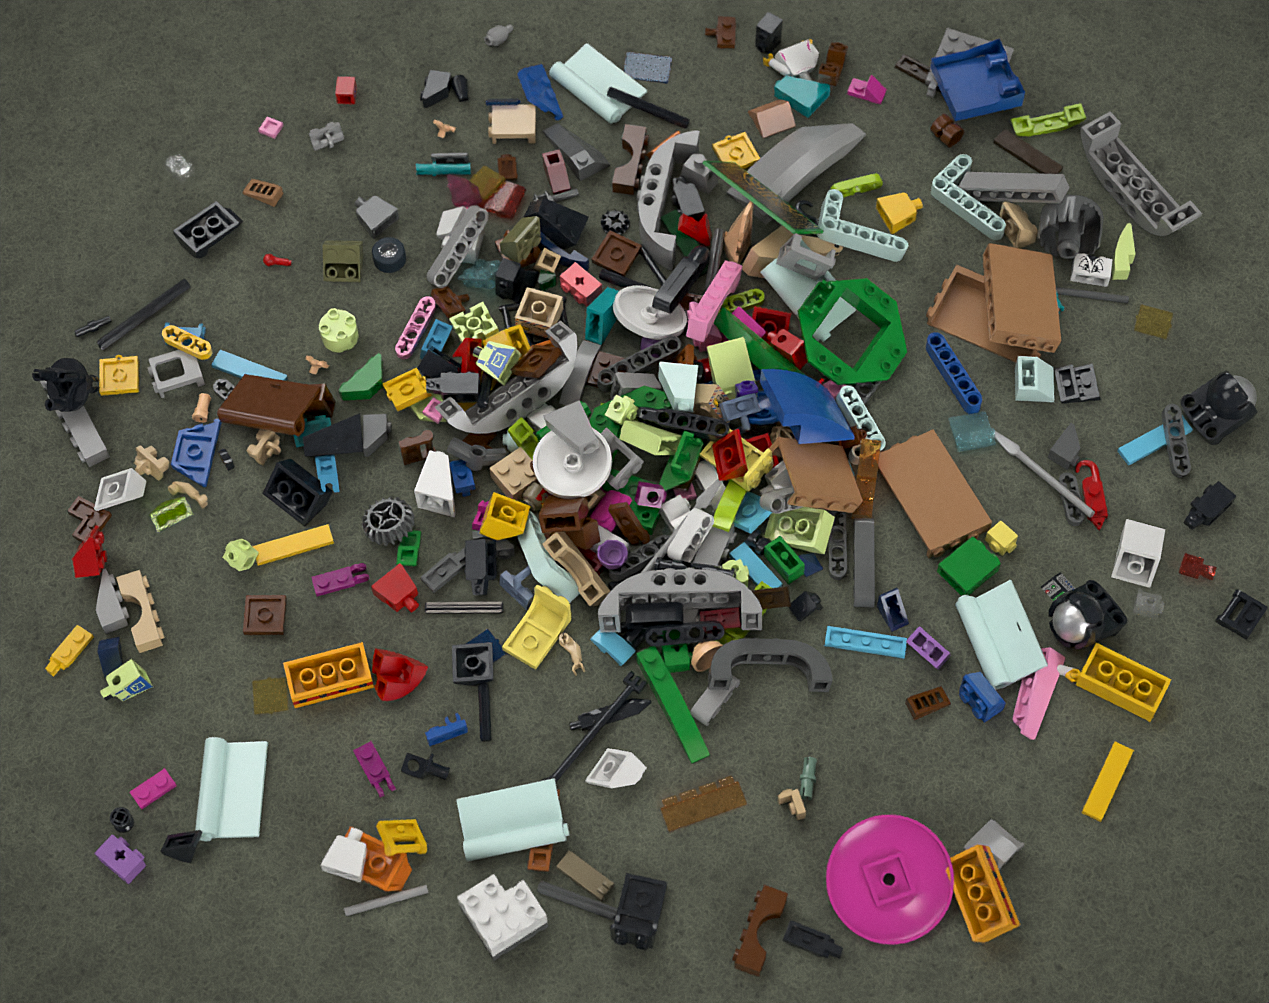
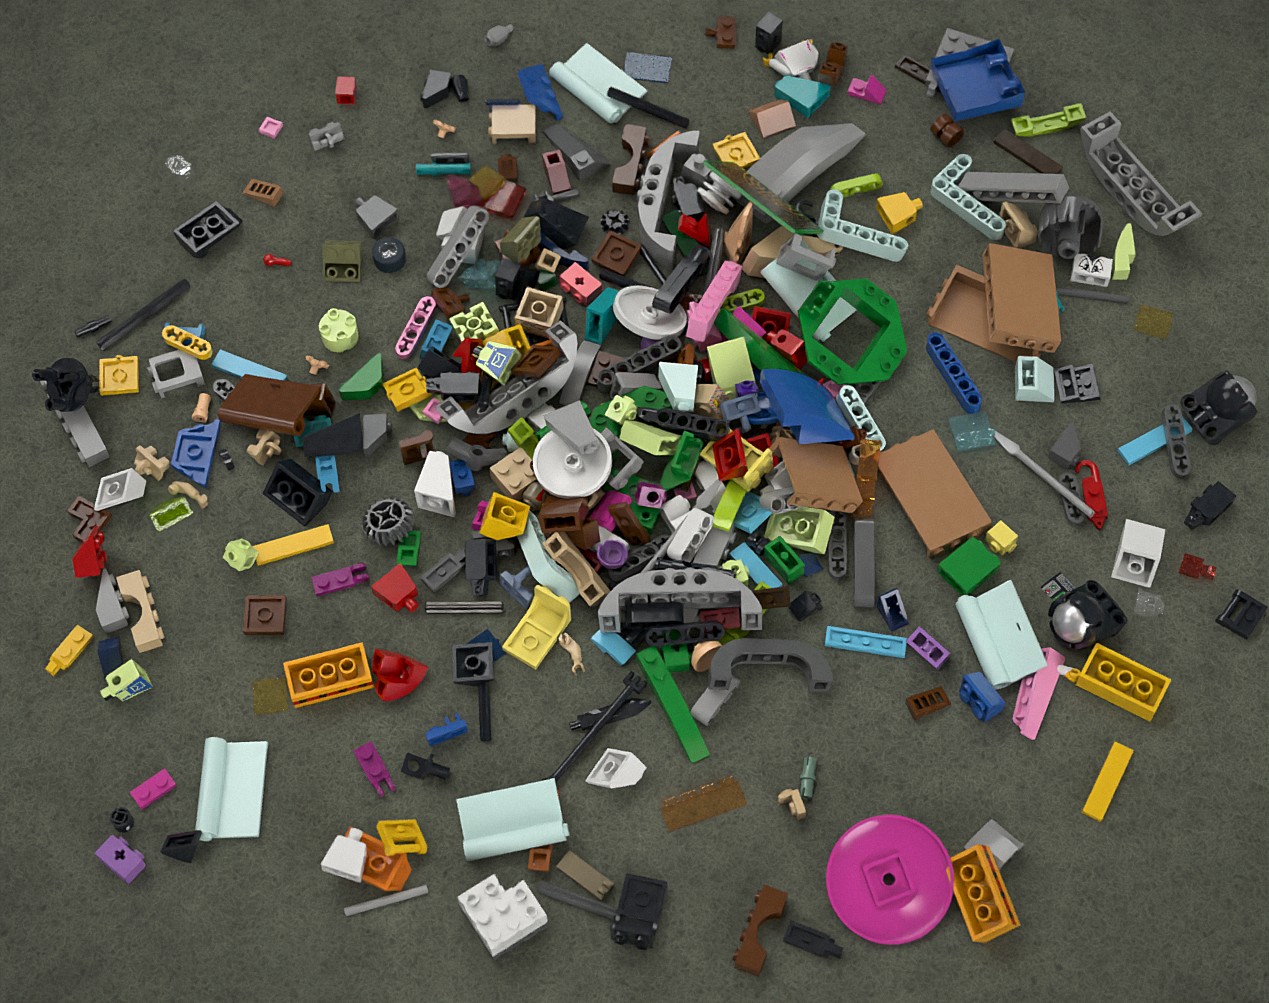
none -> white wheel [697,171,742,215]

